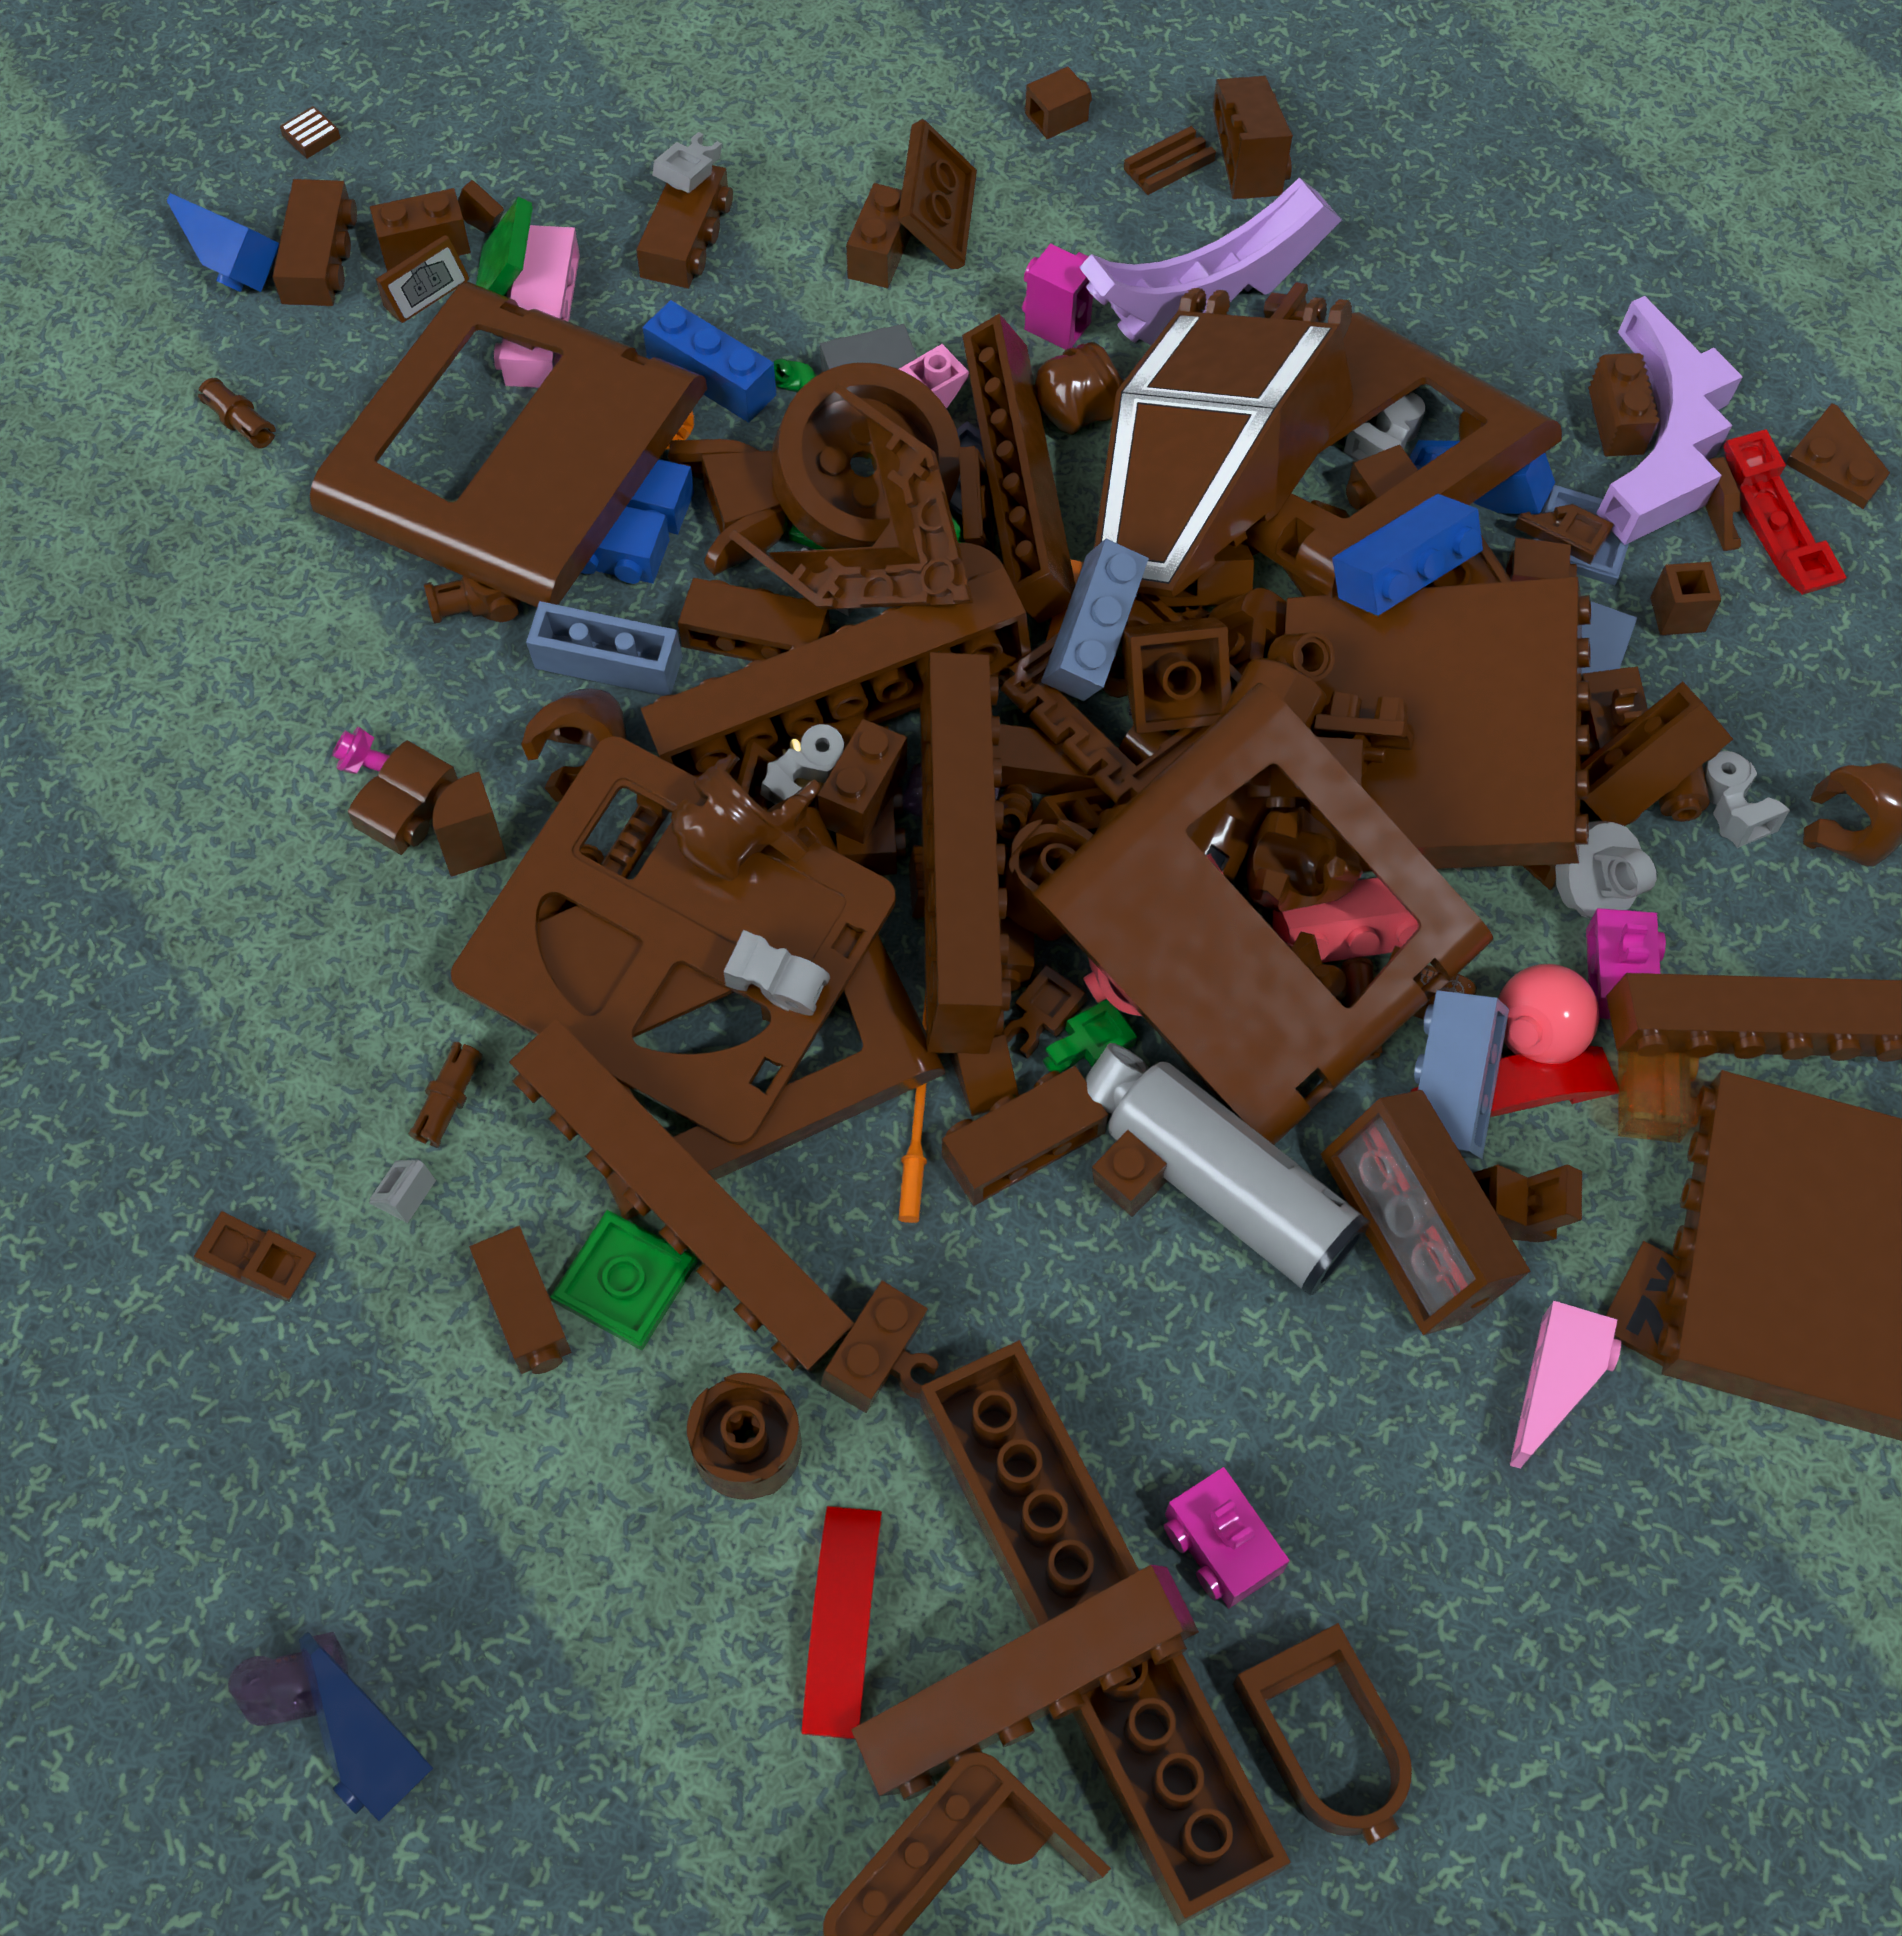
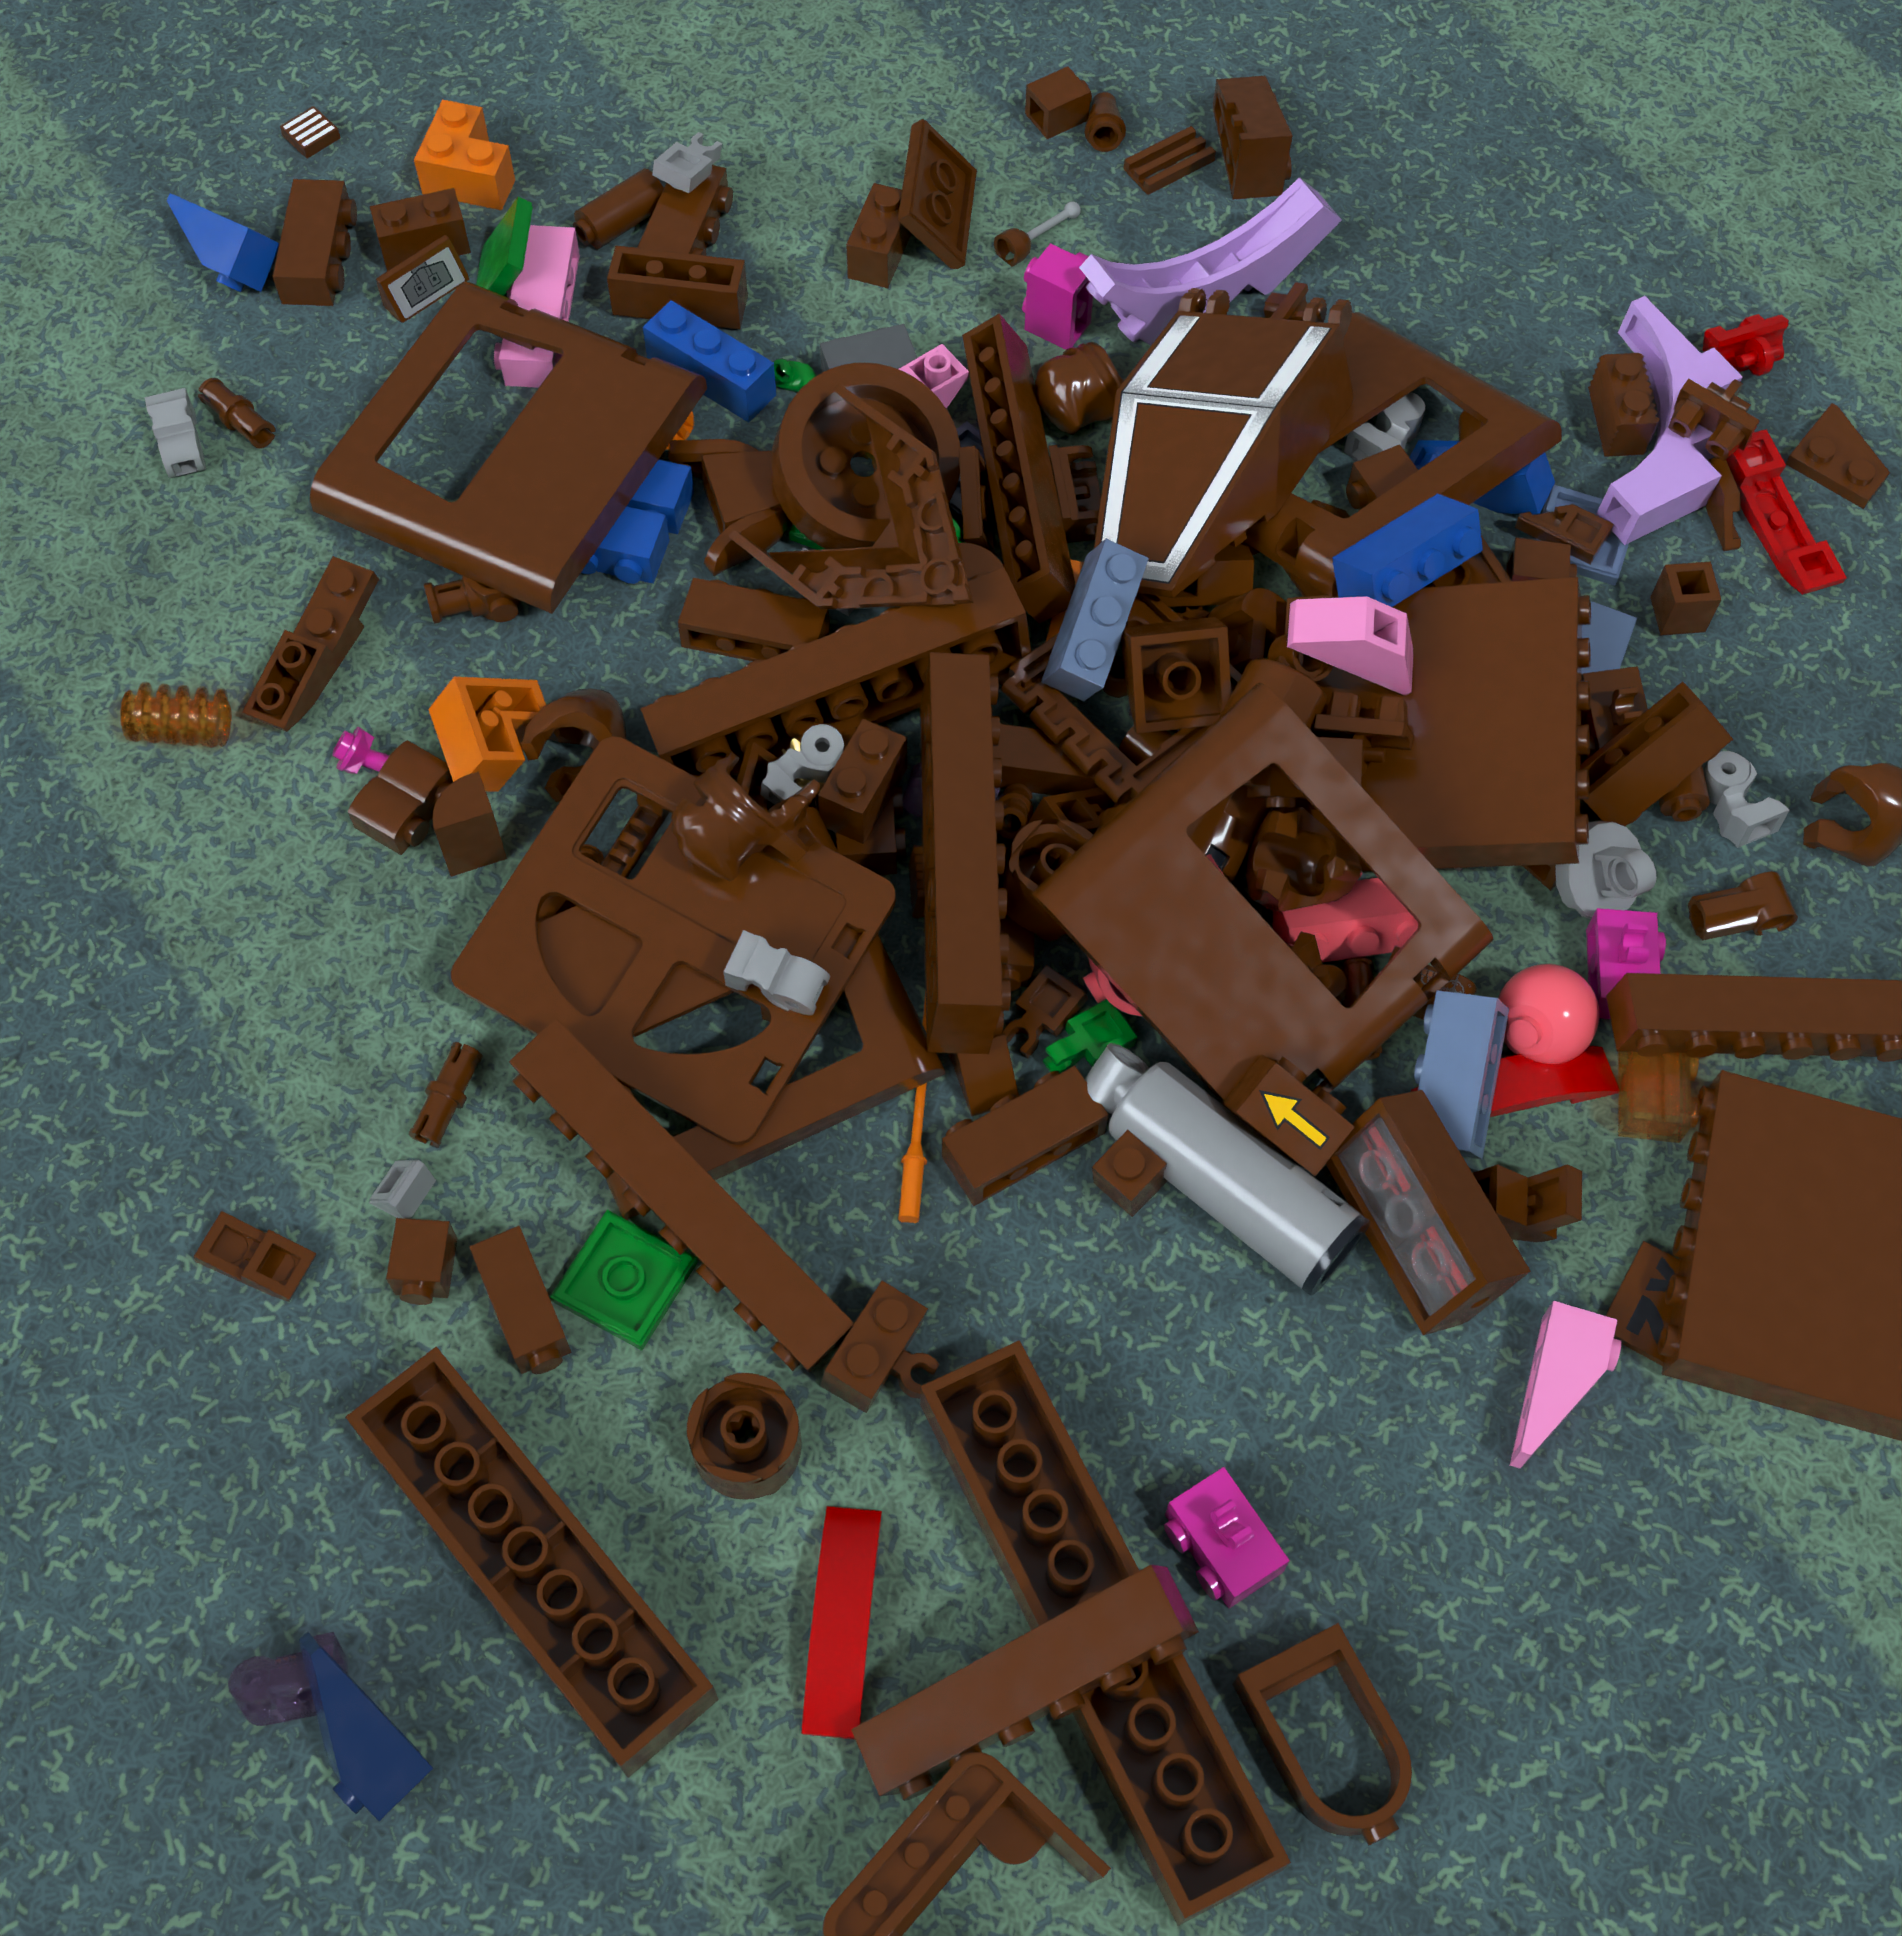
reddish brown tile [458,180,504,233] -> none
sand blue brick [526,601,683,696] -> none
none -> clear orange piece [120,682,232,748]
none -> light grey leg [144,388,206,478]
none -> reddish brown slope [242,556,379,732]
none -> reddish brown brick [345,1346,719,1778]
none -> reddish brown brick [386,1218,458,1305]
none -> orange brick [414,99,515,210]
none -> orange brick [428,677,546,792]
none -> reddish brown brick [573,168,664,249]
none -> reddish brown brick [607,246,748,329]
none -> reddish brown hinge [994,201,1081,267]
none -> reddish brown hinge [1048,445,1101,543]
none -> reddish brown cone [1085,92,1126,152]
none -> reddish brown brick [1222,1055,1354,1176]
none -> bright pink slope [1287,596,1413,696]
none -> reddish brown hips [1668,378,1760,461]
none -> reddish brown piece [1688,871,1798,941]
none -> red hips [1702,314,1789,376]

